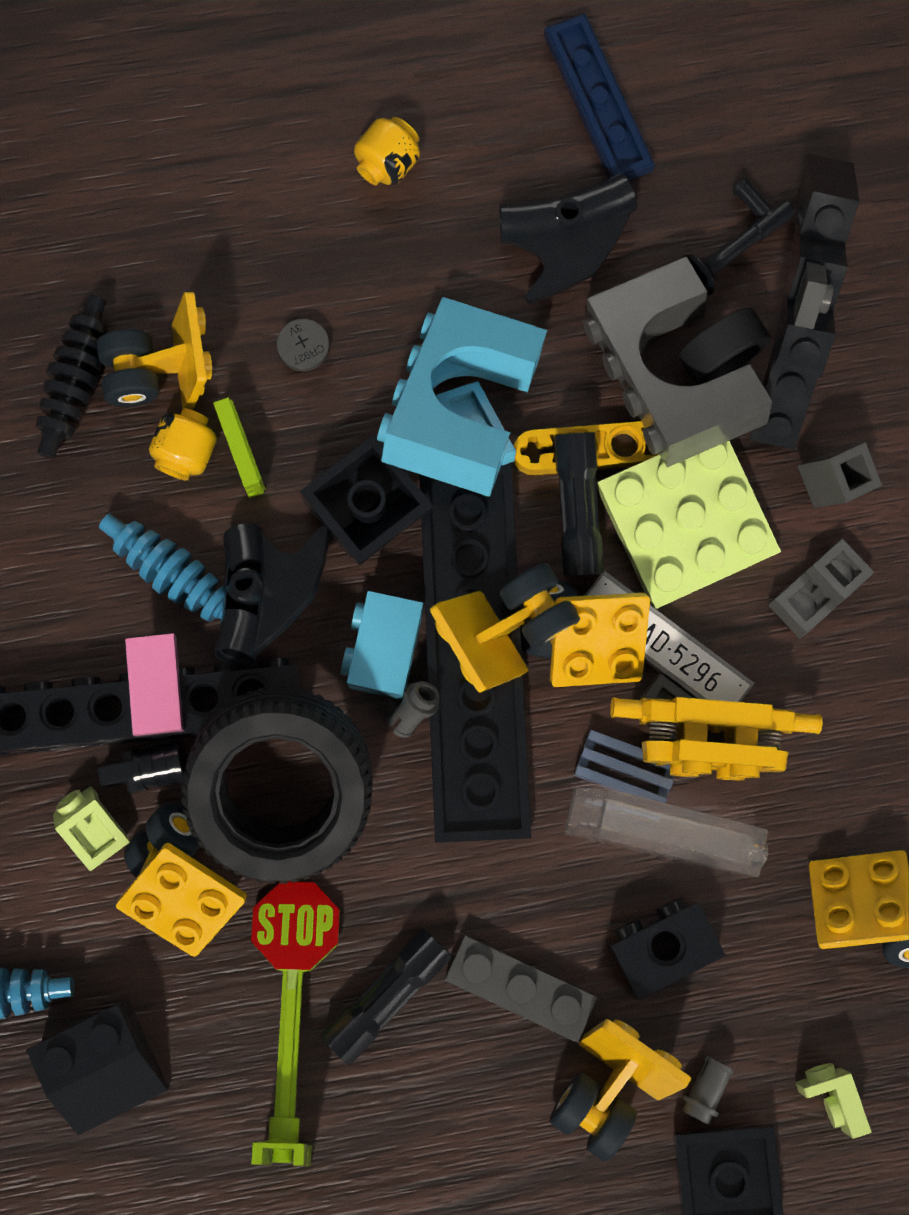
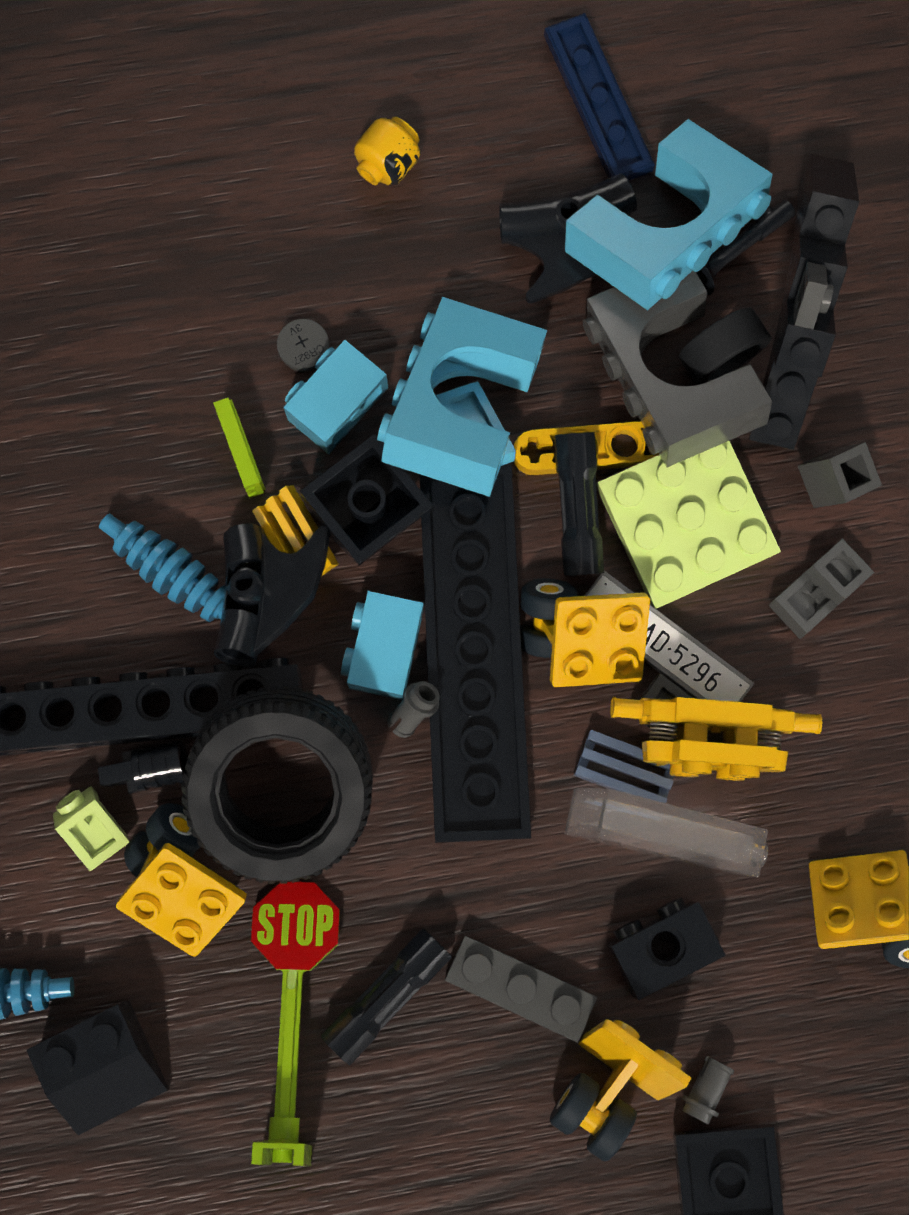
black piece [36,295,108,459] -> none
plate [97,292,212,410] -> none
bright pink tile [125,633,184,736] -> none
yellow head [149,408,217,481] -> none
yellow plate [430,563,580,693] -> none
yellowish green bracket [795,1063,872,1139] -> none
none -> yellow tile [252,485,339,576]
none -> medium azure brick [283,340,388,454]
none -> medium azure arch [565,119,773,311]

